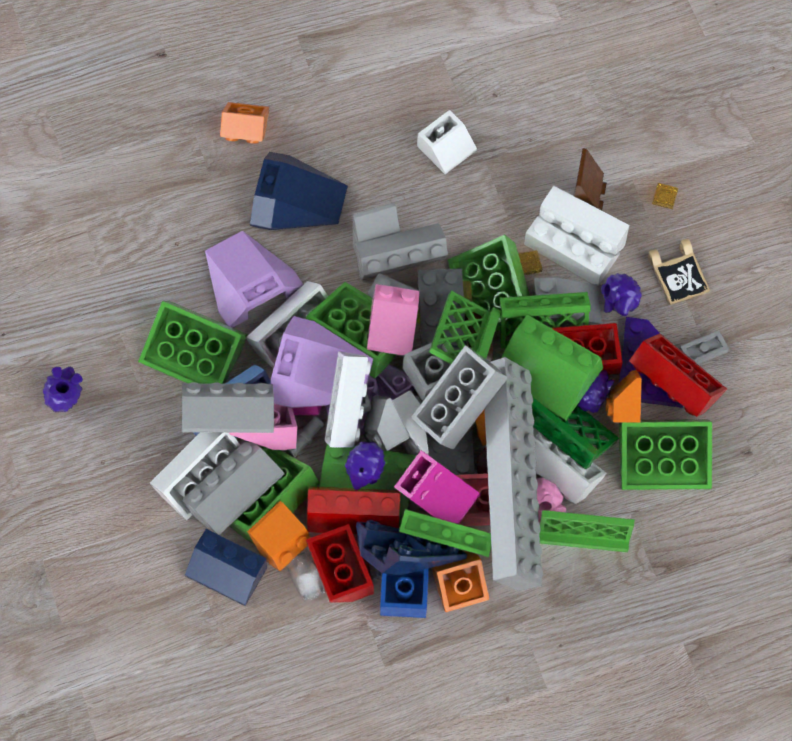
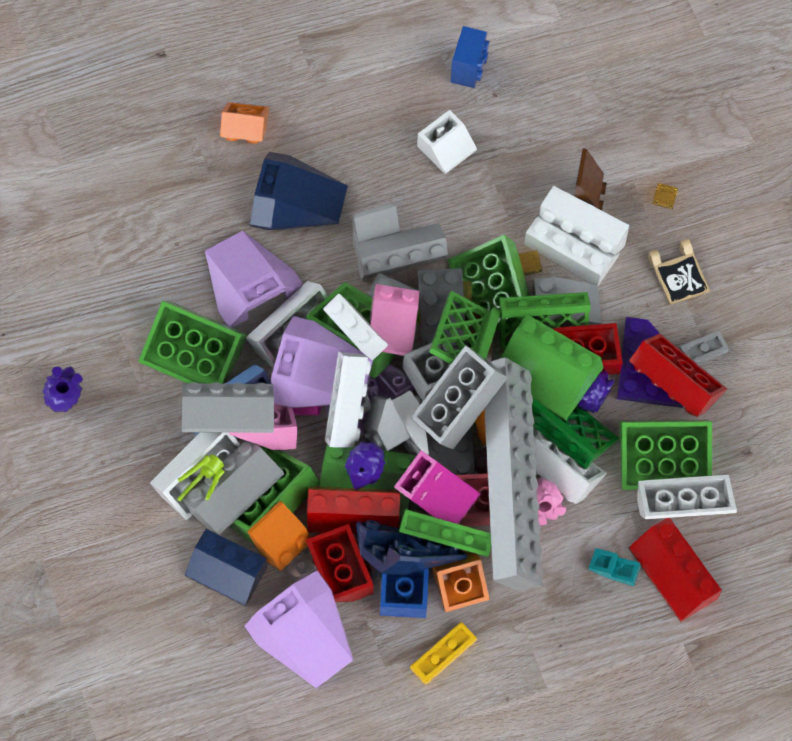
light grey pin [285,416,324,458] -> none
bright green fence [539,510,635,552] -> none
dark purple animal [601,273,642,316] -> none
orange slope [605,370,641,423] -> none
none -> lime plant [177,454,225,501]
none -> lavender wedge [244,570,354,688]
none -> white brick [323,294,388,361]
none -> yellow tile [410,622,477,685]
none -> blue brick [451,26,490,88]
none -> teal slope [589,548,641,586]
none -> red slope [628,518,722,622]
none -> white slope [637,475,737,519]

